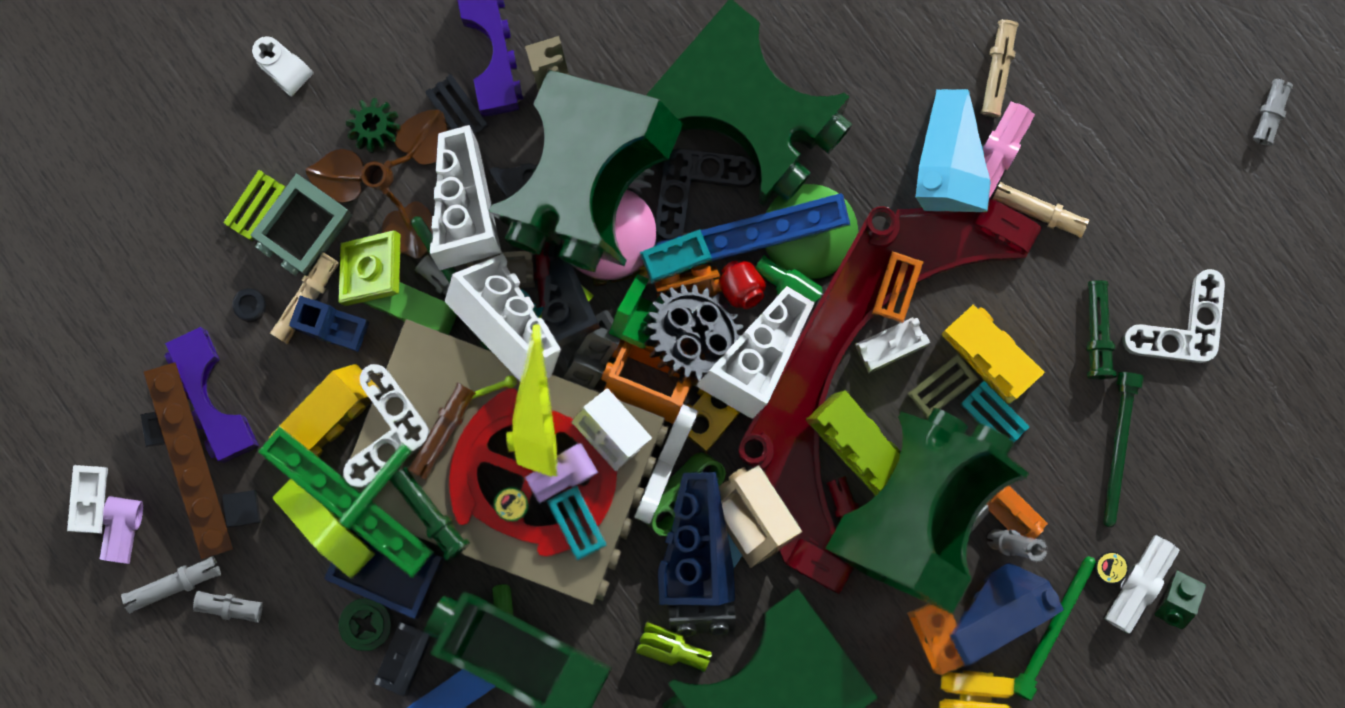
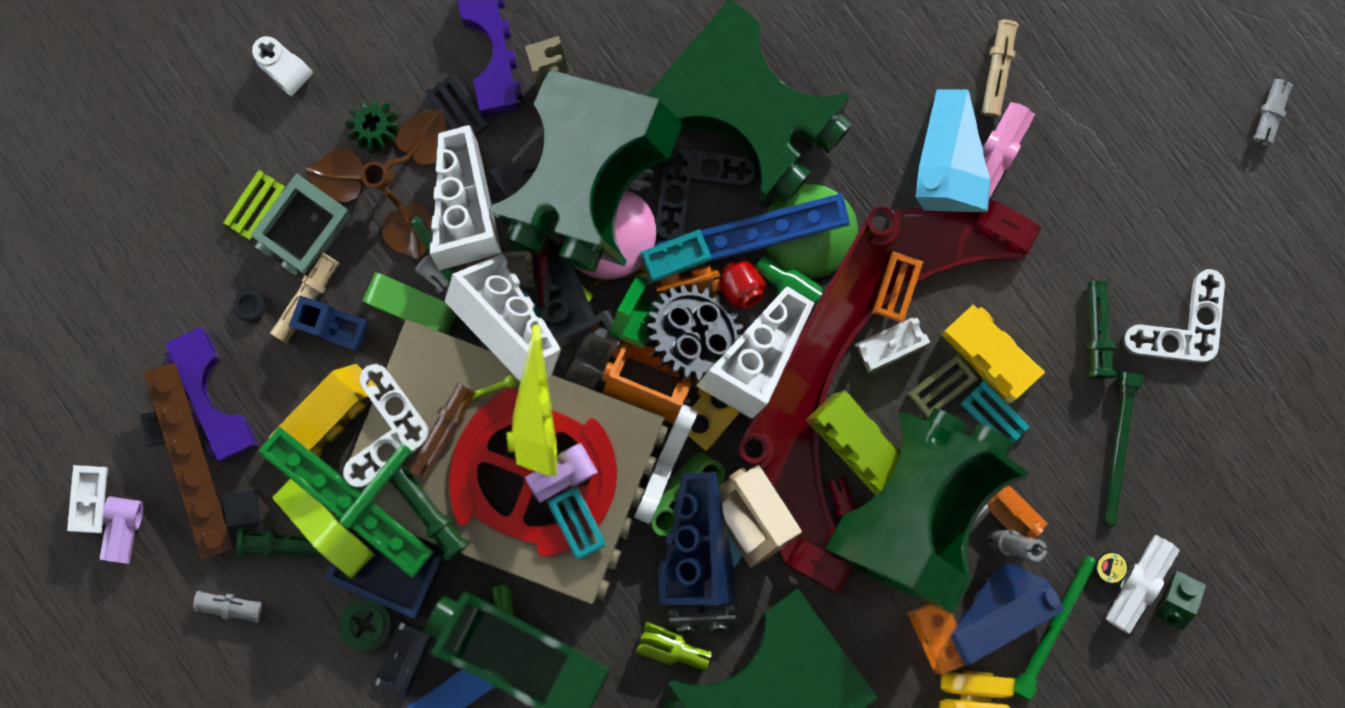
light grey pin [121,556,221,614] -> none
lime tile [339,231,401,306] -> none
tile [494,488,529,522] -> none
white hinge [572,389,652,471] -> none
tan pin [992,182,1089,238] -> none
none -> dark green pin [237,527,325,558]

